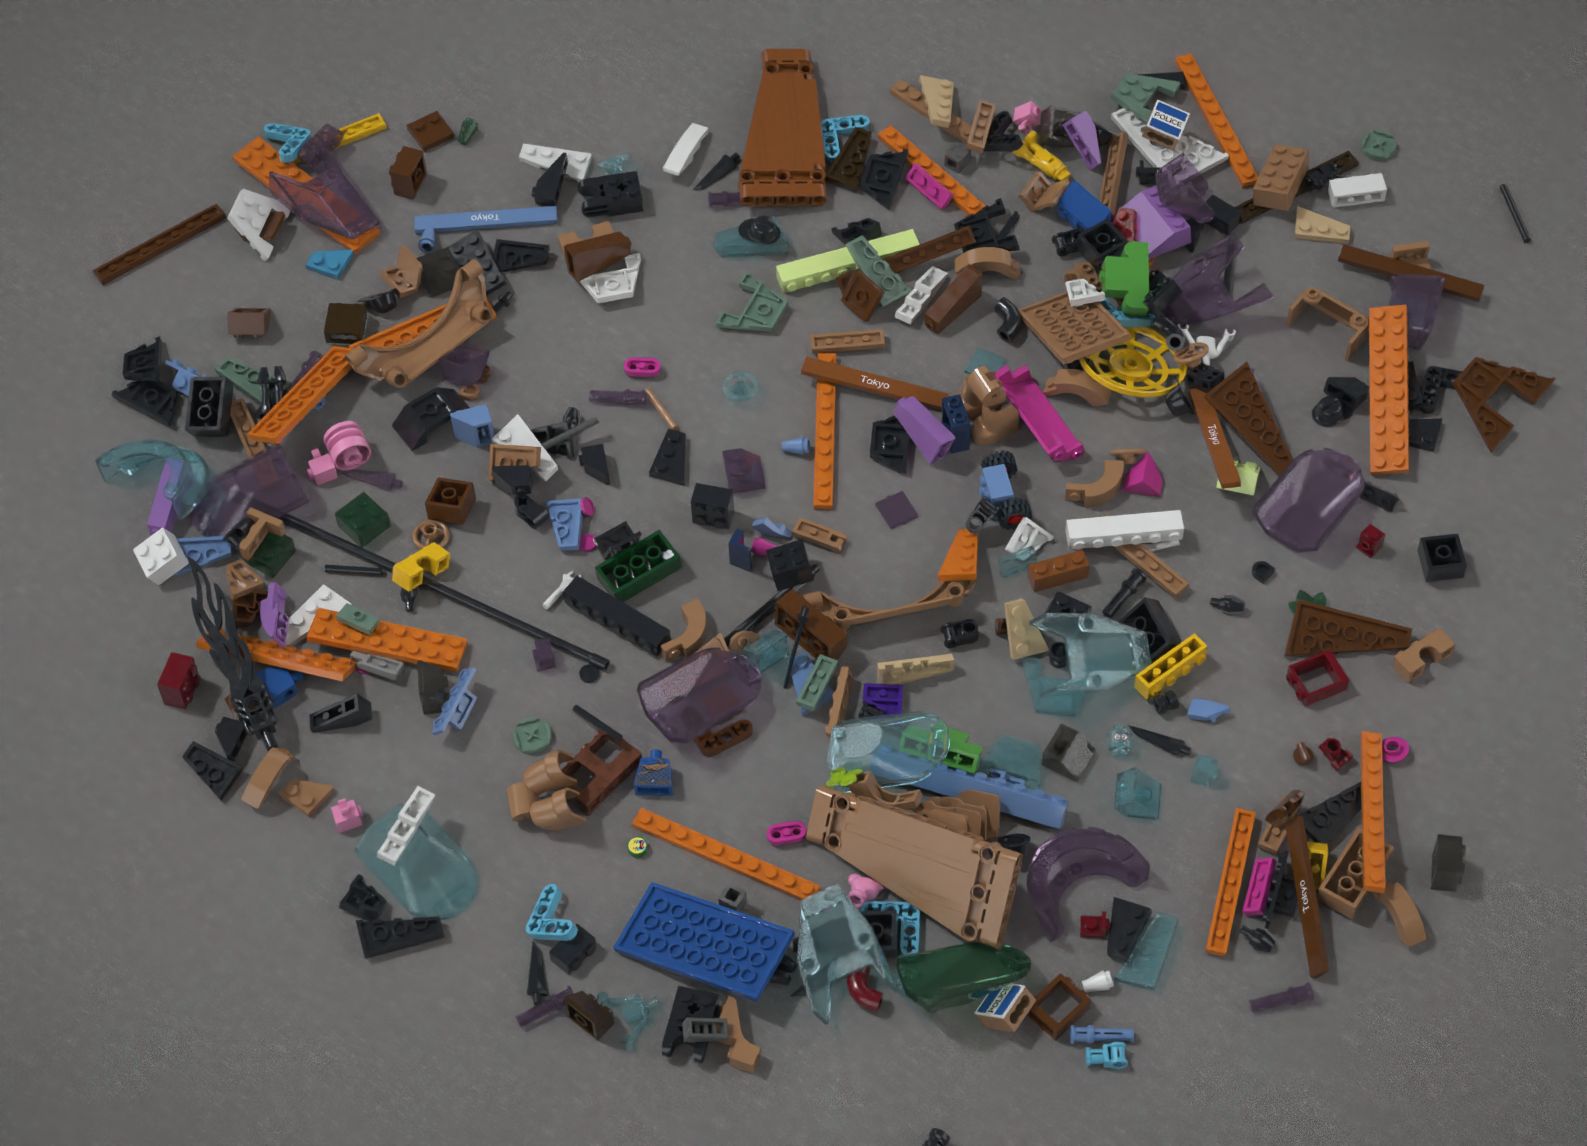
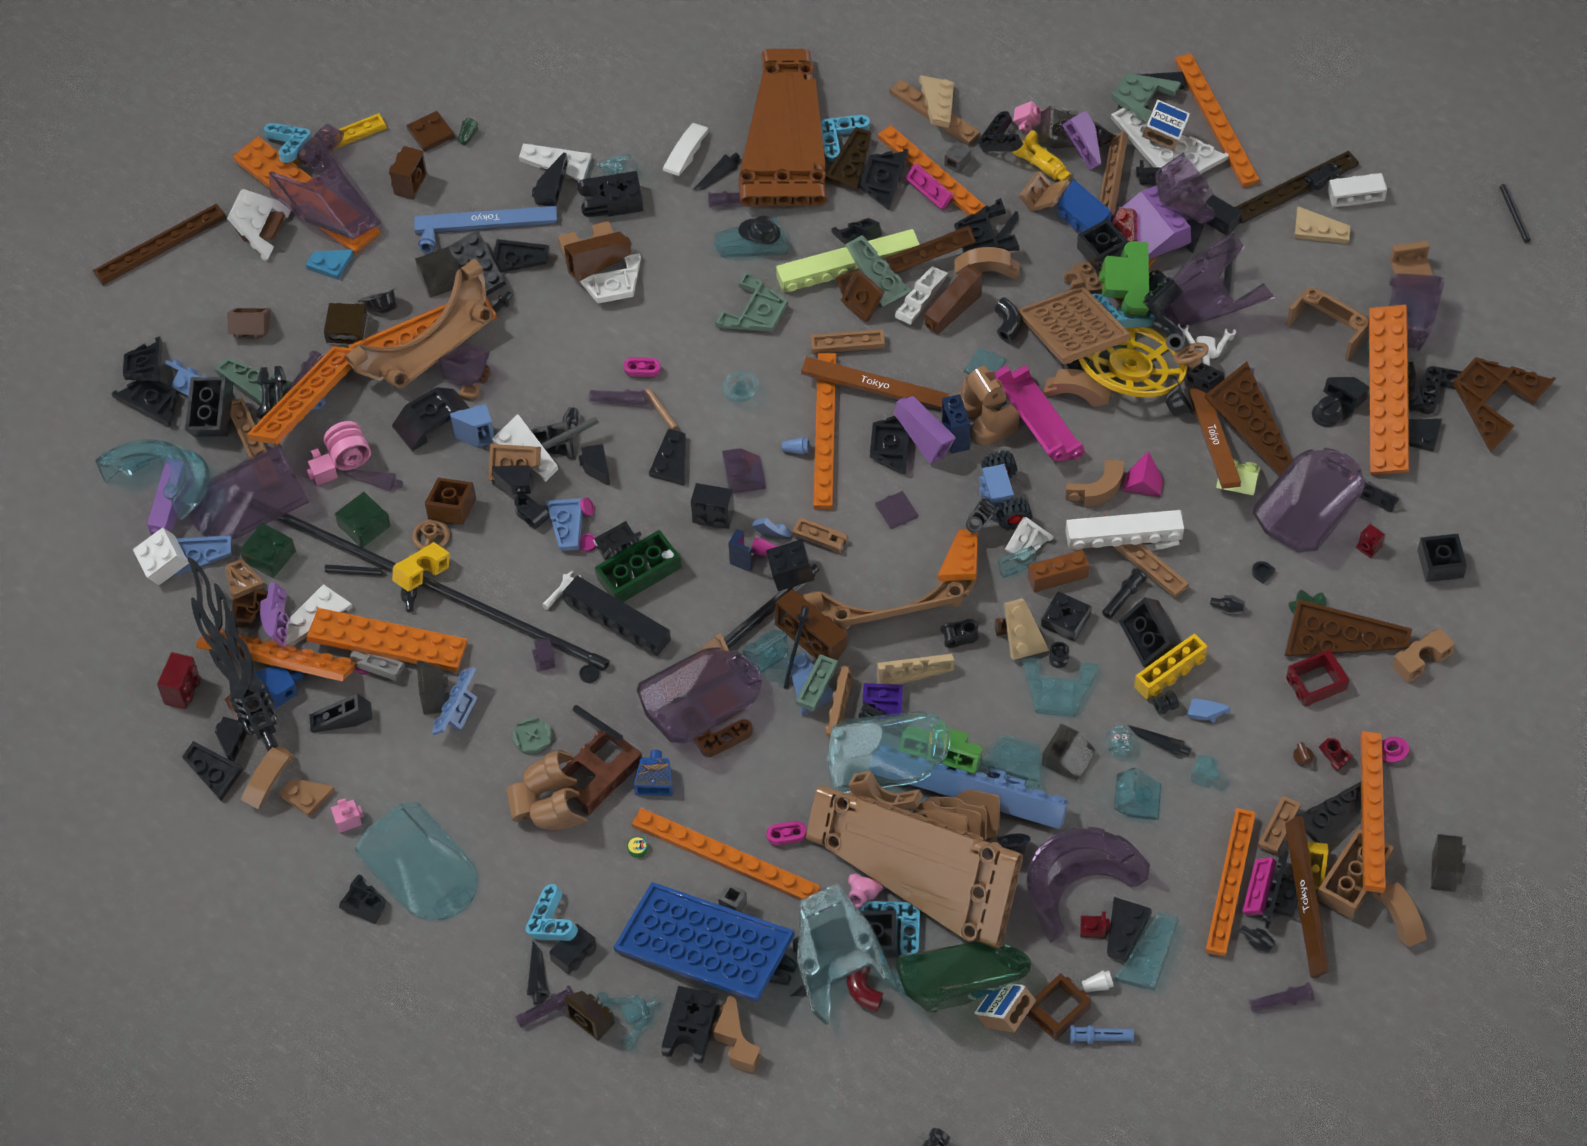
black piece [222,517,255,552] -> none
medium nougat bracket [239,507,286,560] -> none
sand green plate [336,603,380,635] -> none
black wing [356,916,445,959] -> none
white slope [377,786,435,866] -> none
medium nougat bracket [380,245,423,299] -> none
medium nougat arch [661,598,707,661] -> none
dark grey slope [682,1018,729,1042] -> none
medium nougat plate [728,630,762,659] -> none
lime plate [826,767,863,787] -> none
medium nougat plate [966,100,996,153] -> none
clear light blue windscreen [1029,613,1151,698] -> none
black piece [1051,228,1086,256] -> none
white wing [1065,279,1106,307] -> none
medium azure connector [1085,1042,1128,1069] -> none
medium nougat piece [1109,448,1147,465] -> none
medium nougat brick [1253,144,1309,211] -> none
reddish brown slope [1265,790,1305,825] -> none
reddish brown tile [1338,244,1485,302] -> none
sand green tile [1361,130,1397,161] -> none

